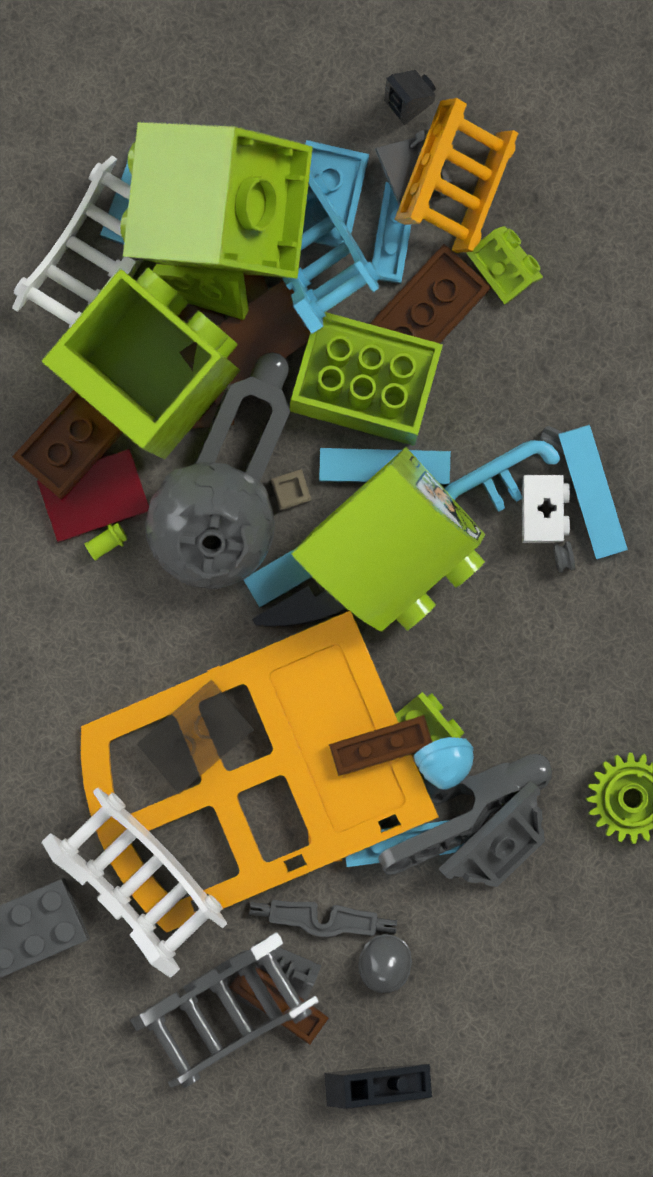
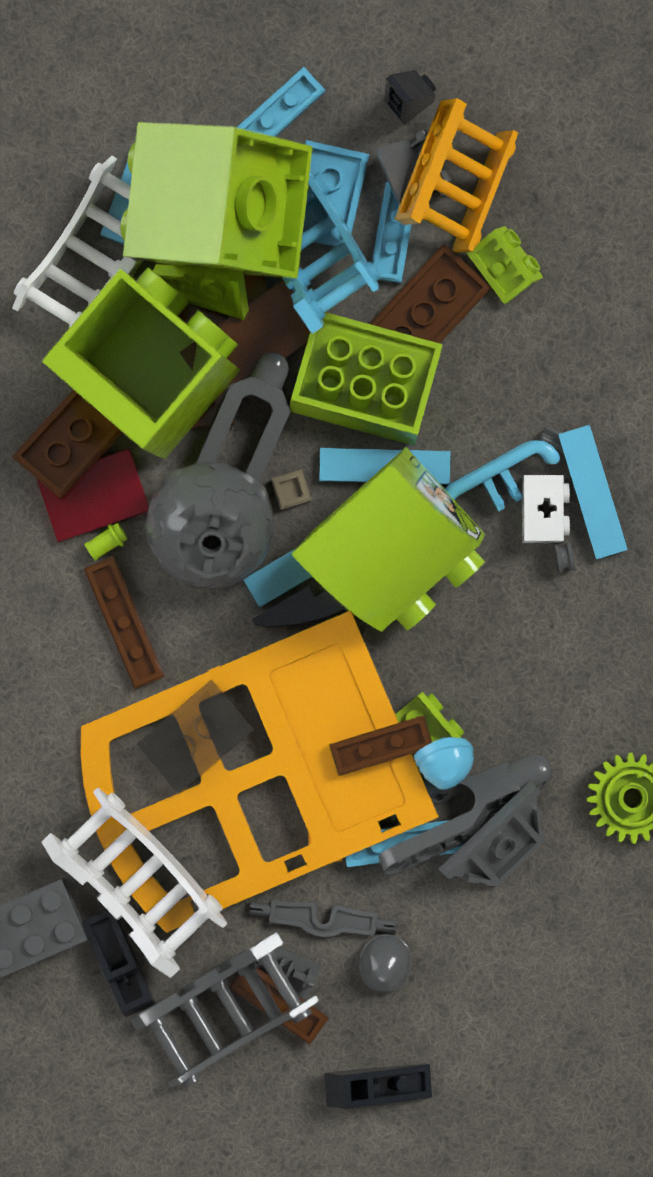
none -> black slope [82,910,156,1017]
none -> reddish brown tile [84,556,165,689]
none -> medium azure tile [237,67,326,137]

